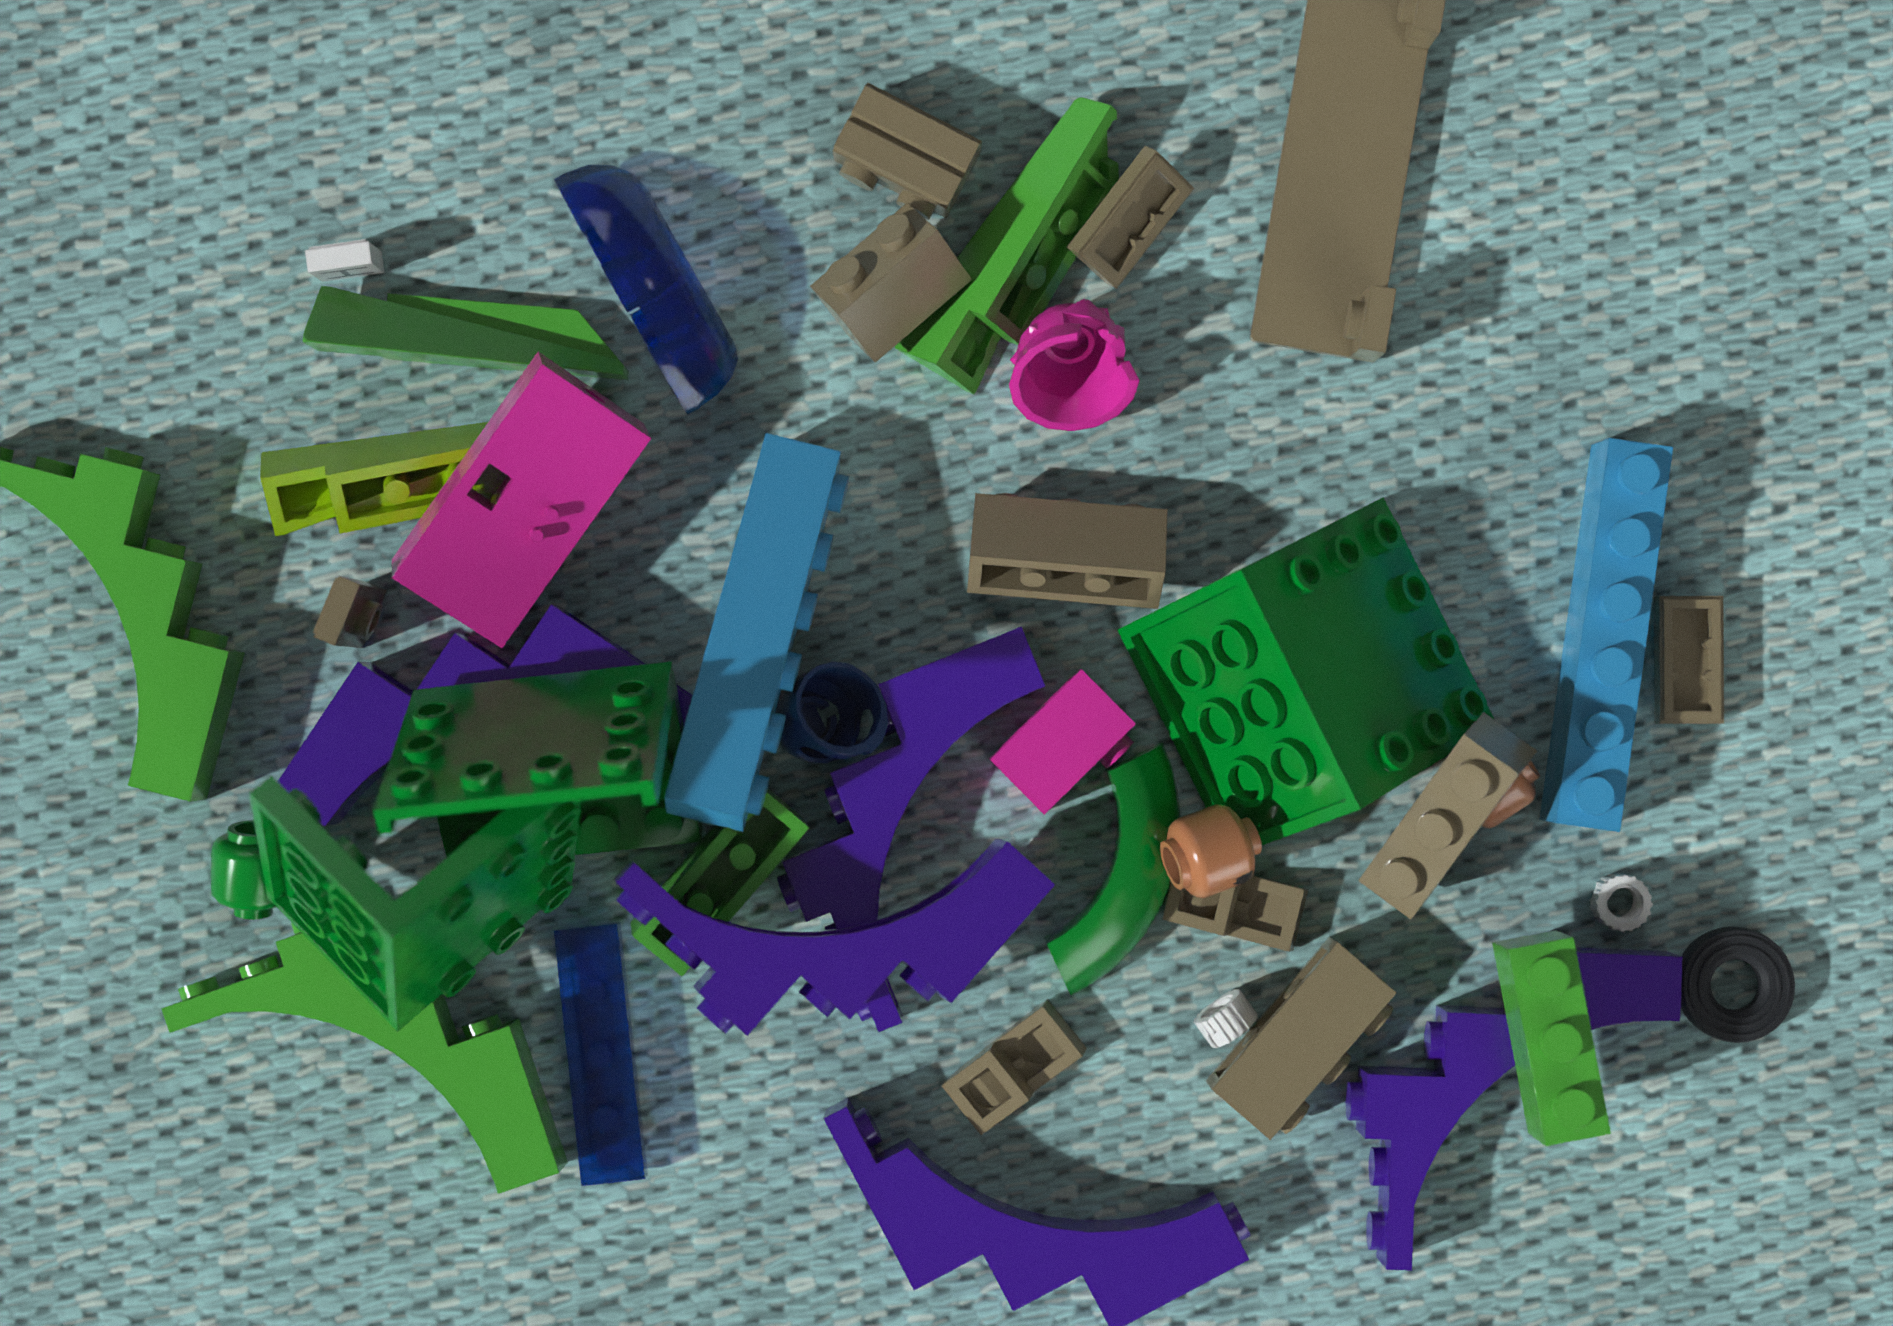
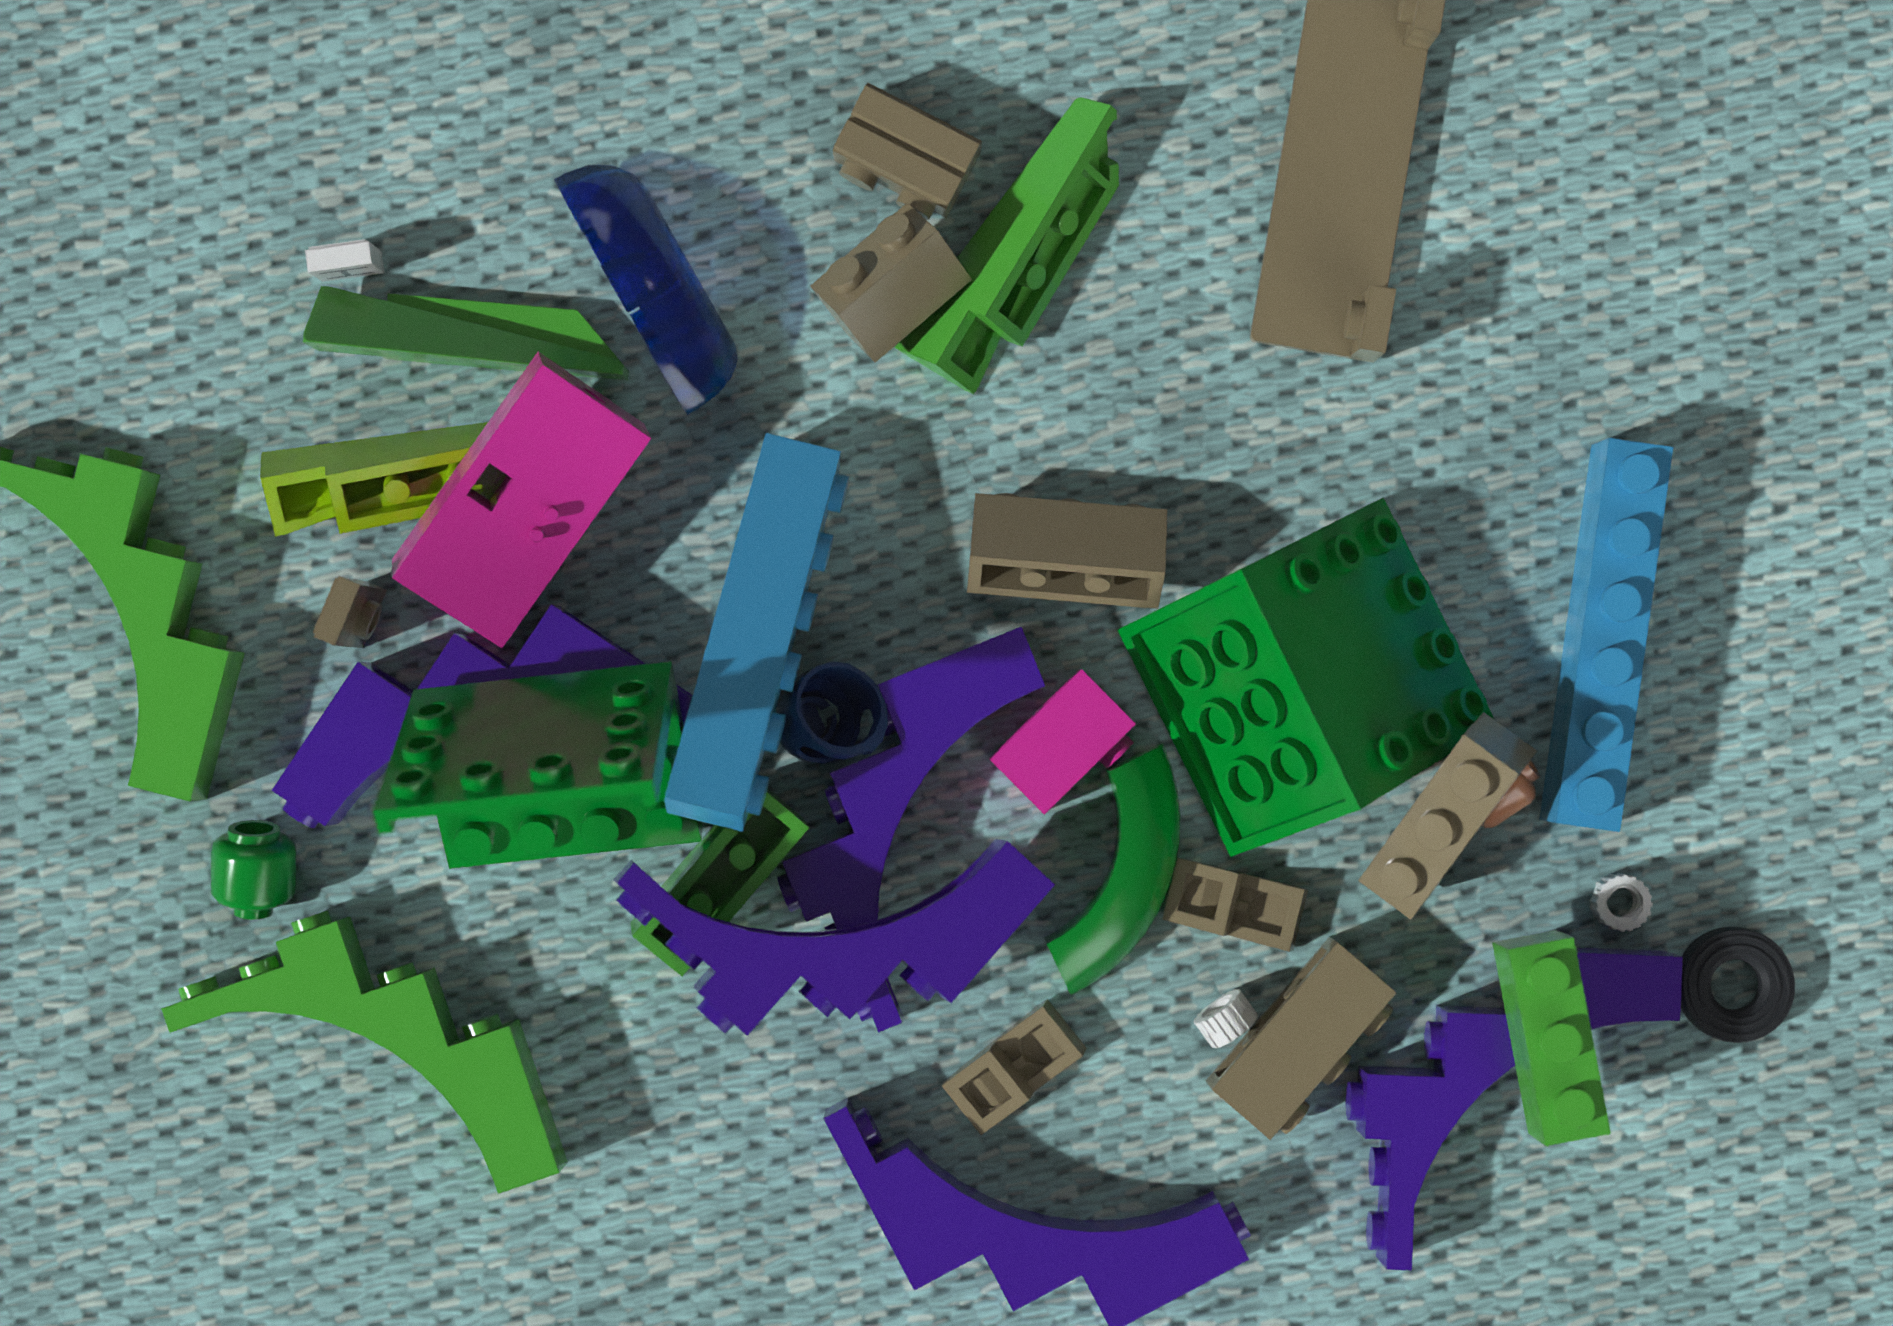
green bracket [249,775,581,1032] -> none
clear blue plate [554,922,648,1186] -> none
dark pink helmet [1009,299,1140,431] -> none
dark tan plate [1067,146,1194,289] -> none
nougat head [1160,804,1262,898] -> none
dark tan plate [1654,596,1724,724] -> none

